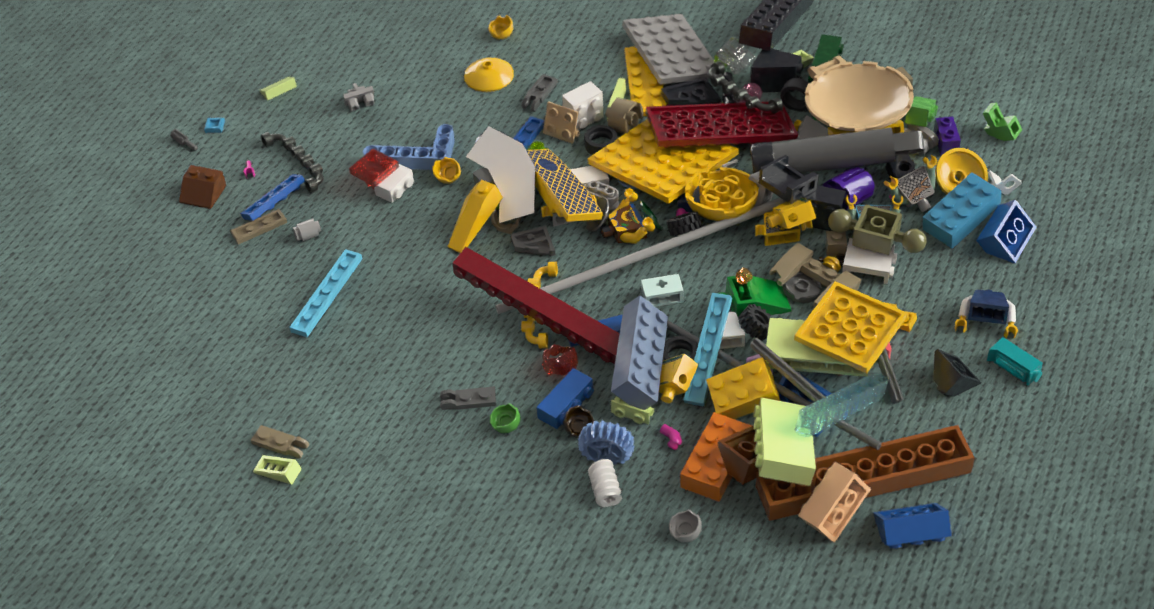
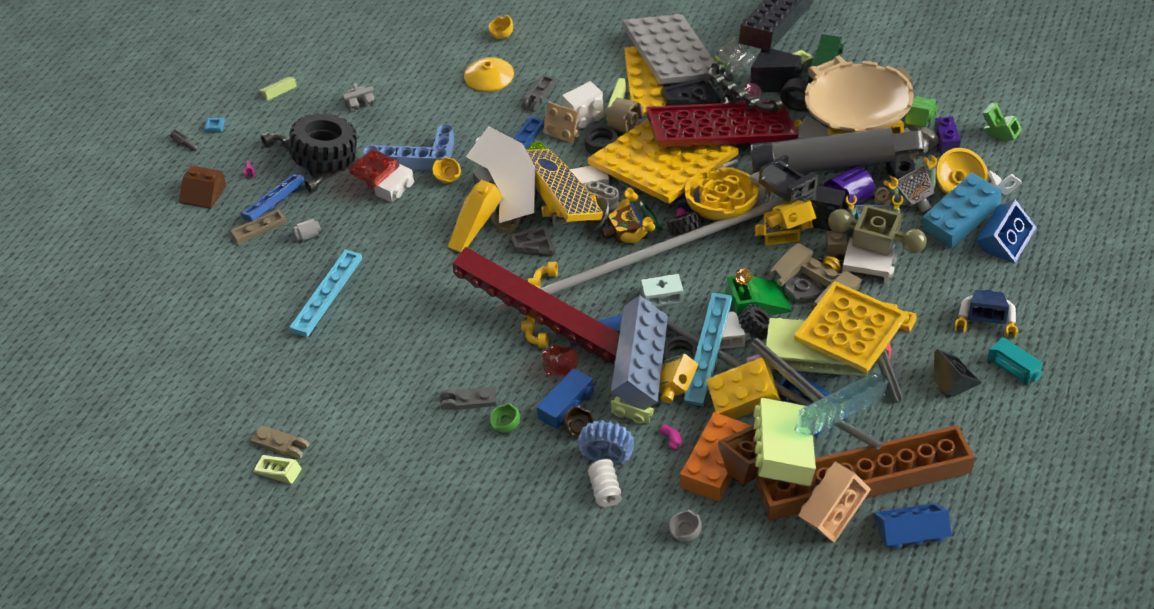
none -> black tyre [289,113,357,173]
none -> tan plate [874,187,891,205]

